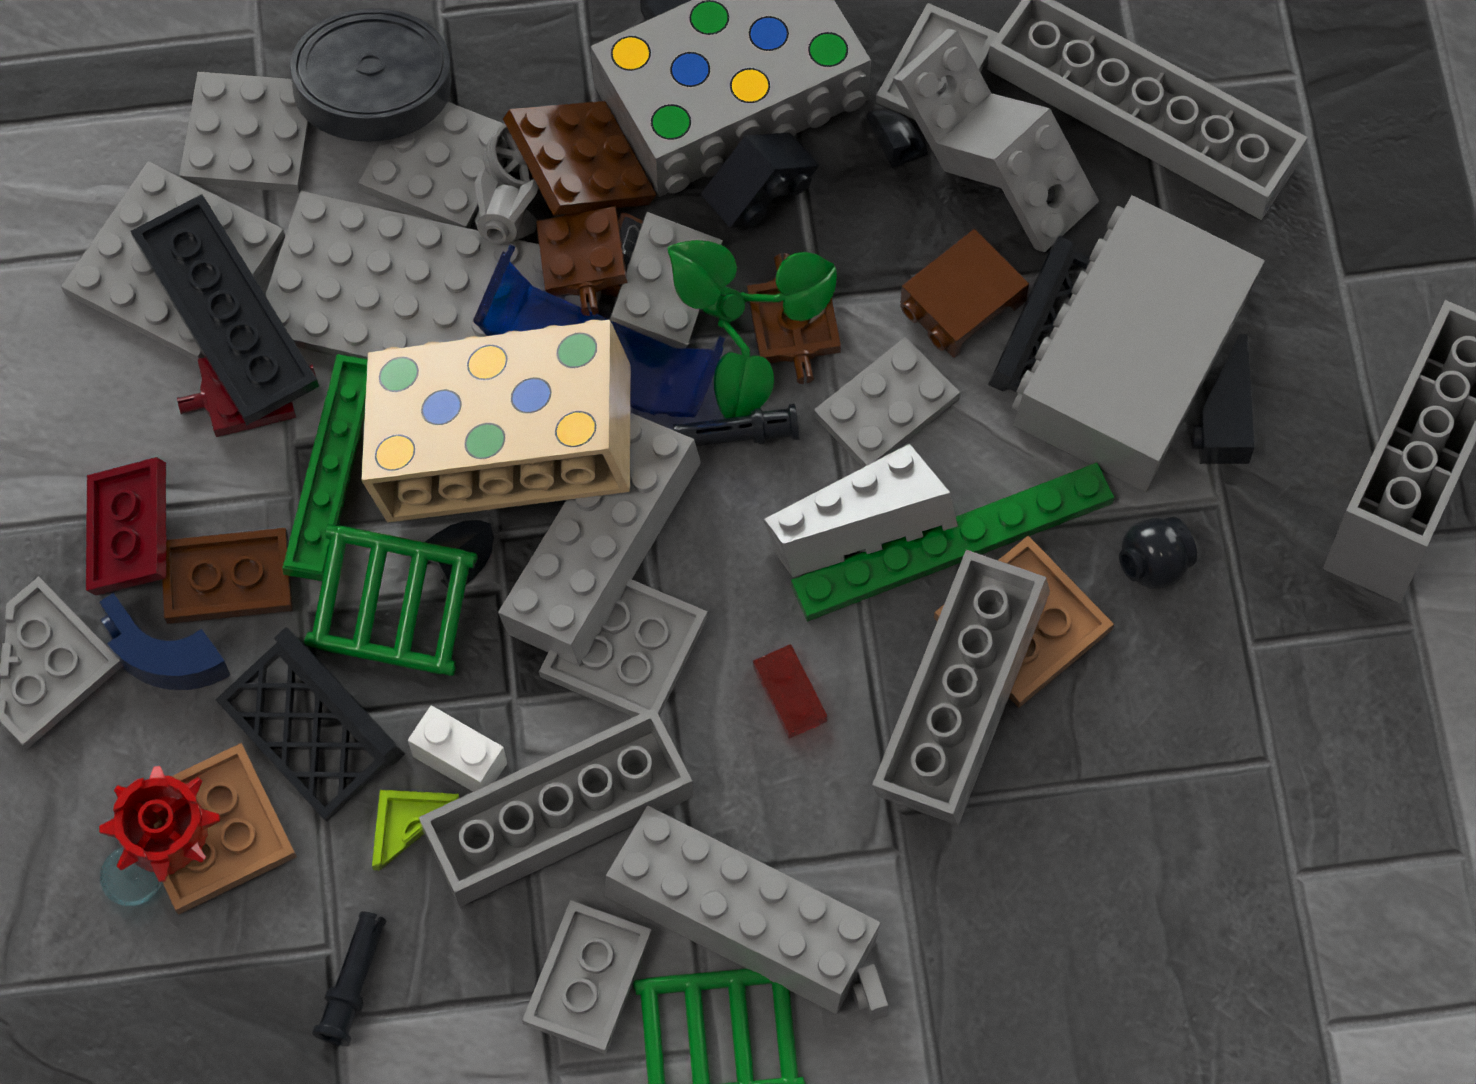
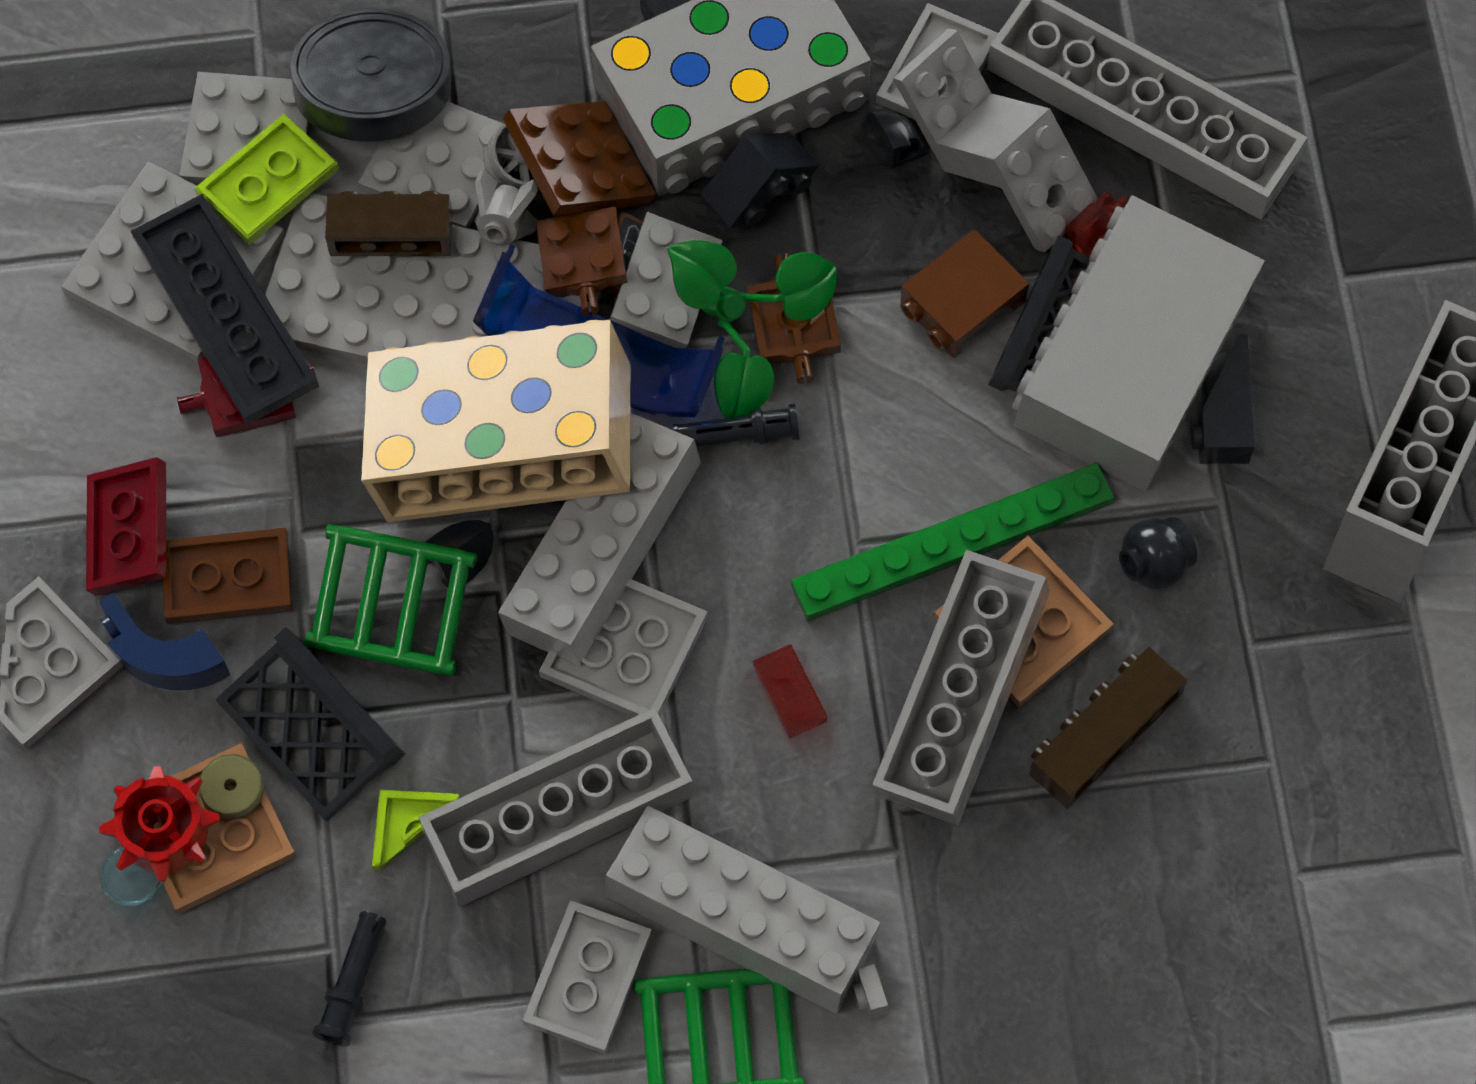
green tile [282,354,368,581] -> none
white brick [408,705,507,792] -> none
light grey wedge [764,444,958,577] -> none
light grey plate [813,337,960,468] -> none
none -> lime tile [194,114,339,245]
none -> olive piece [199,754,264,819]
none -> dark brown brick [325,191,453,256]
none -> dark brown brick [1030,646,1187,809]
none -> clear red plate [1065,192,1128,257]

